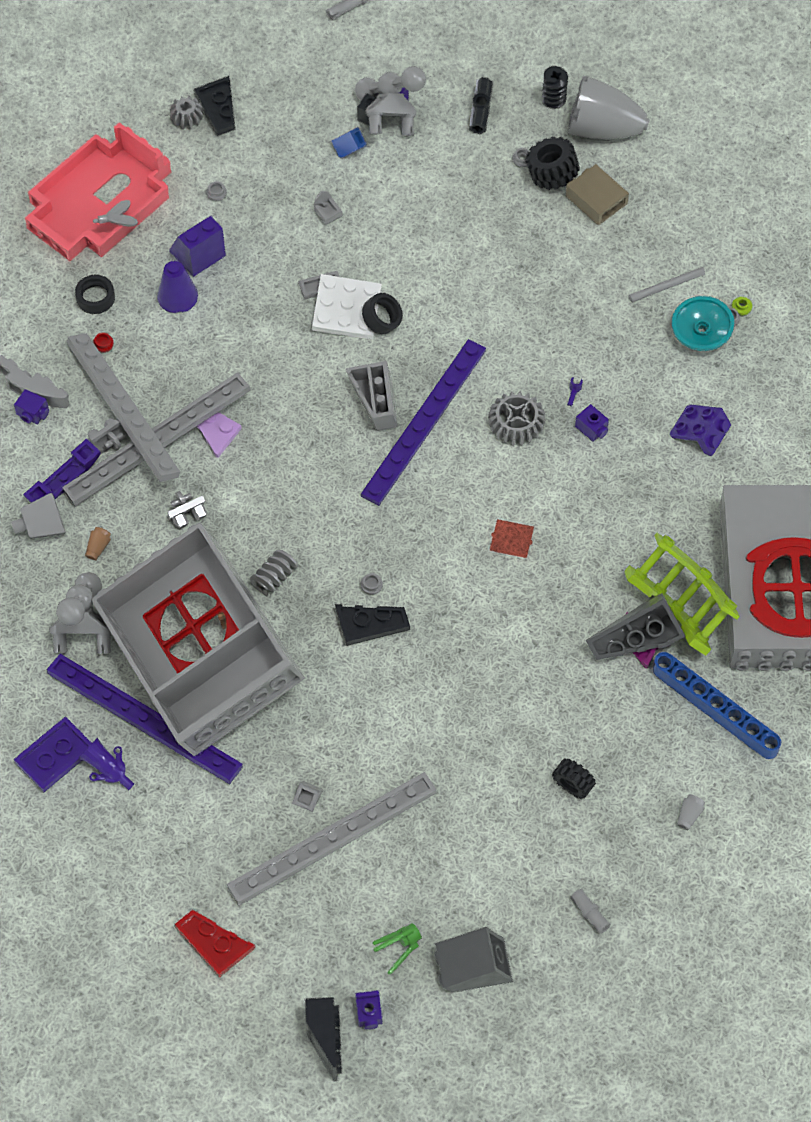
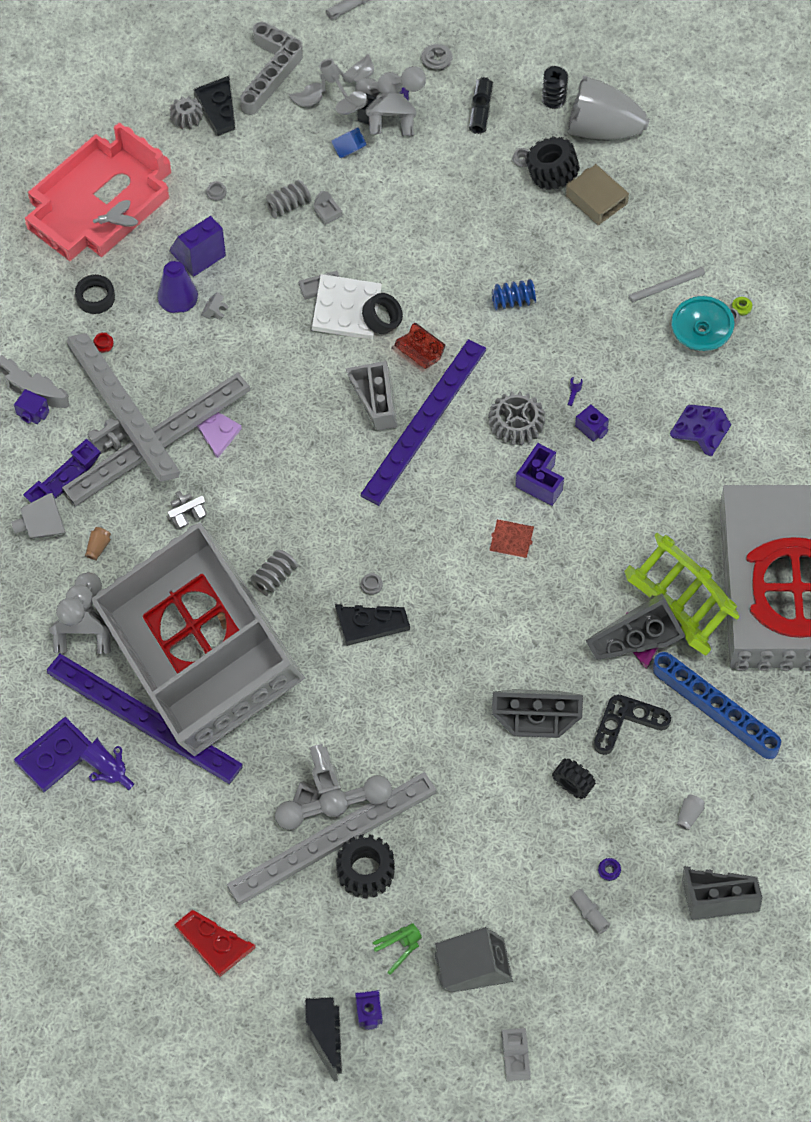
none -> light grey tile [201,292,228,319]
none -> light grey beam [240,22,303,115]
none -> light grey piece [266,180,312,219]
none -> light grey connector [275,744,392,830]
none -> light grey plant [289,54,374,115]
none -> black tyre [336,834,395,899]
none -> clear red bracket [394,322,446,369]
none -> light grey gear [421,44,452,71]
none -> blue piece [492,279,536,310]
none -> dark grey wedge [492,689,583,738]
none -> light grey slope [502,1028,531,1081]
none -> dark purple brick [515,443,564,506]
none -> black beam [594,694,671,755]
none -> dark purple plate [598,858,621,881]
none -> dark grey wedge [682,866,762,920]

